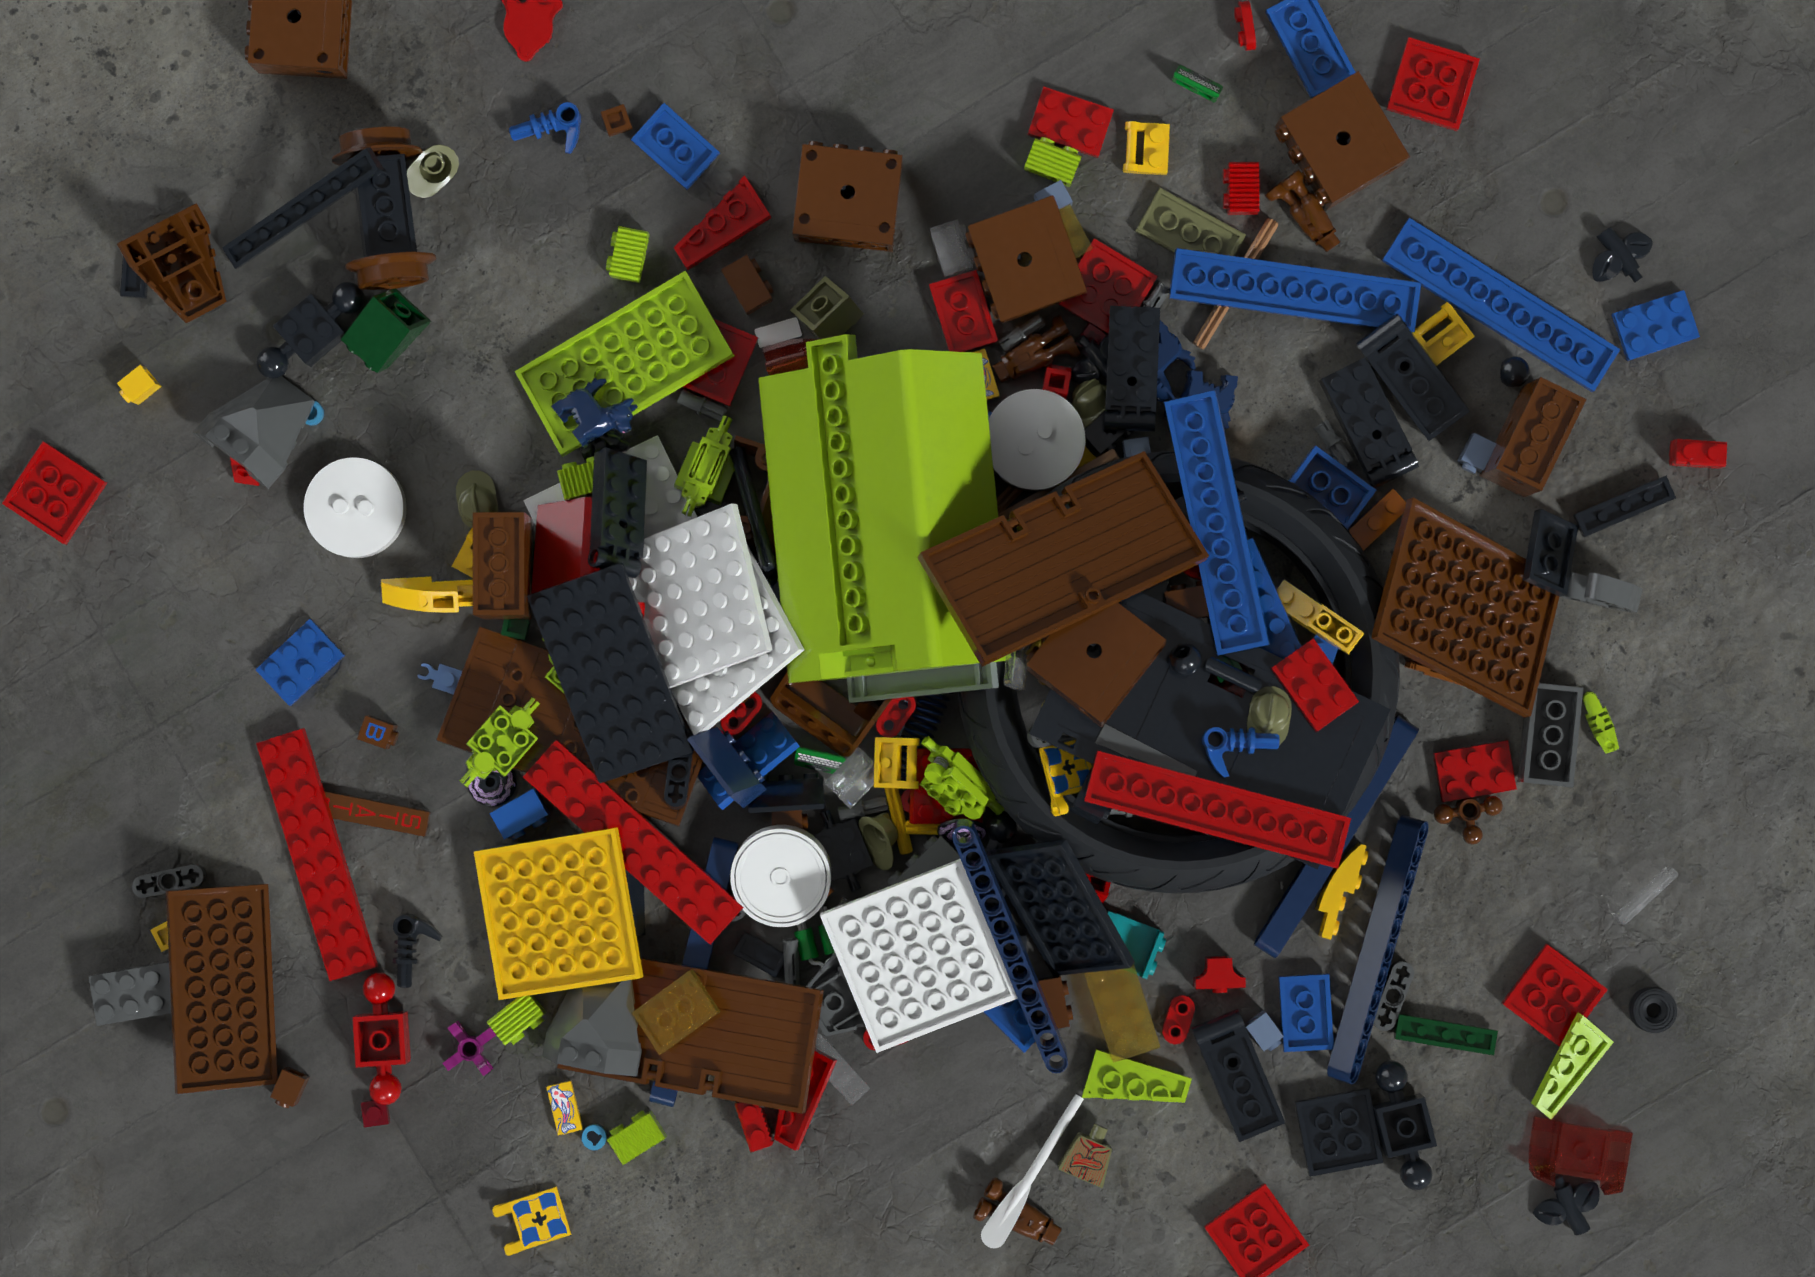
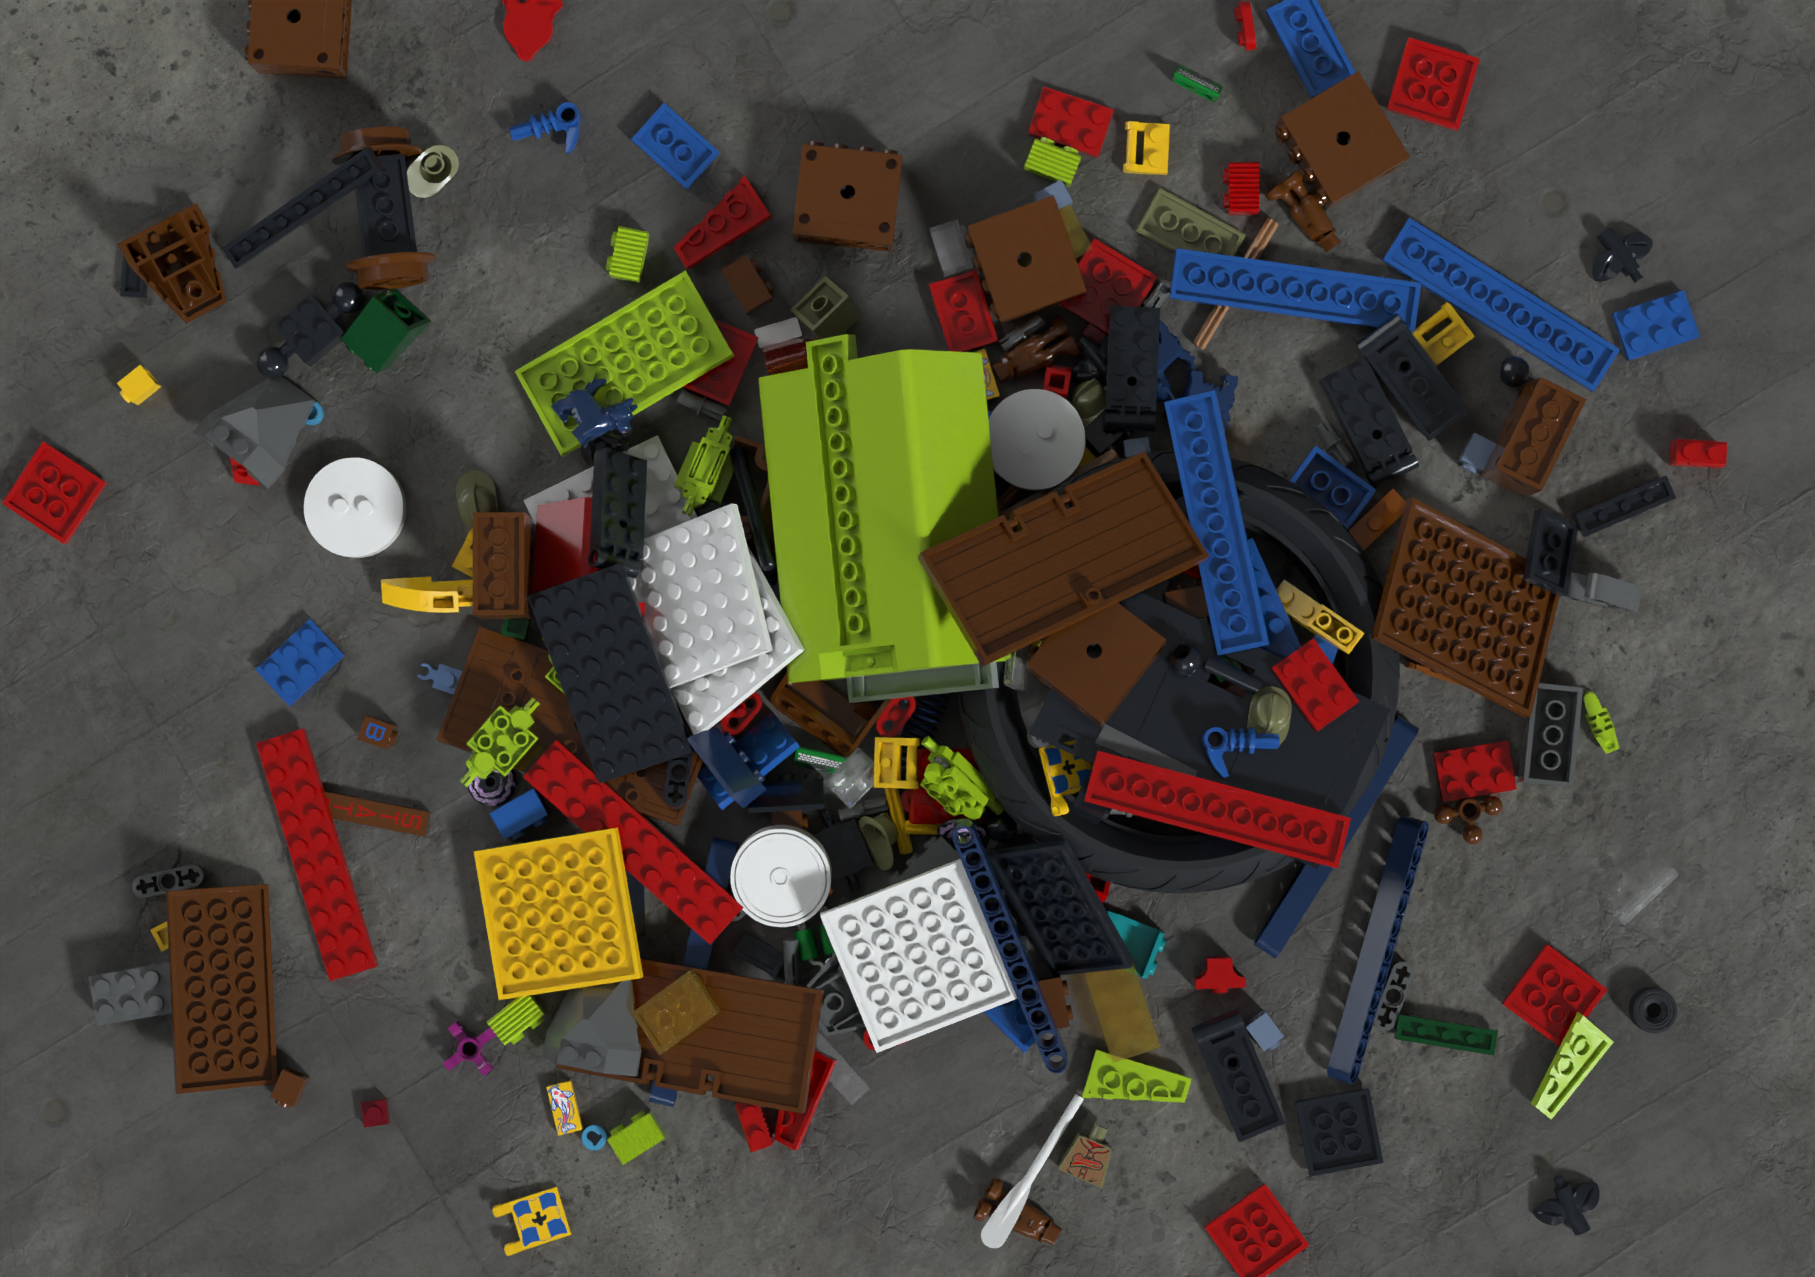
red brick [352,973,411,1105] -> none
black piece [392,914,443,988] -> none
lime brick [557,456,594,500] -> none
reddish brown plate [601,104,633,137] -> none
red plate [1162,995,1195,1044] -> none
blue plate [1278,973,1334,1052] -> none
yellow slope [1315,843,1368,940] -> none
black brick [1373,1060,1437,1190] -> none
clear red piece [1529,1116,1633,1195] -> none

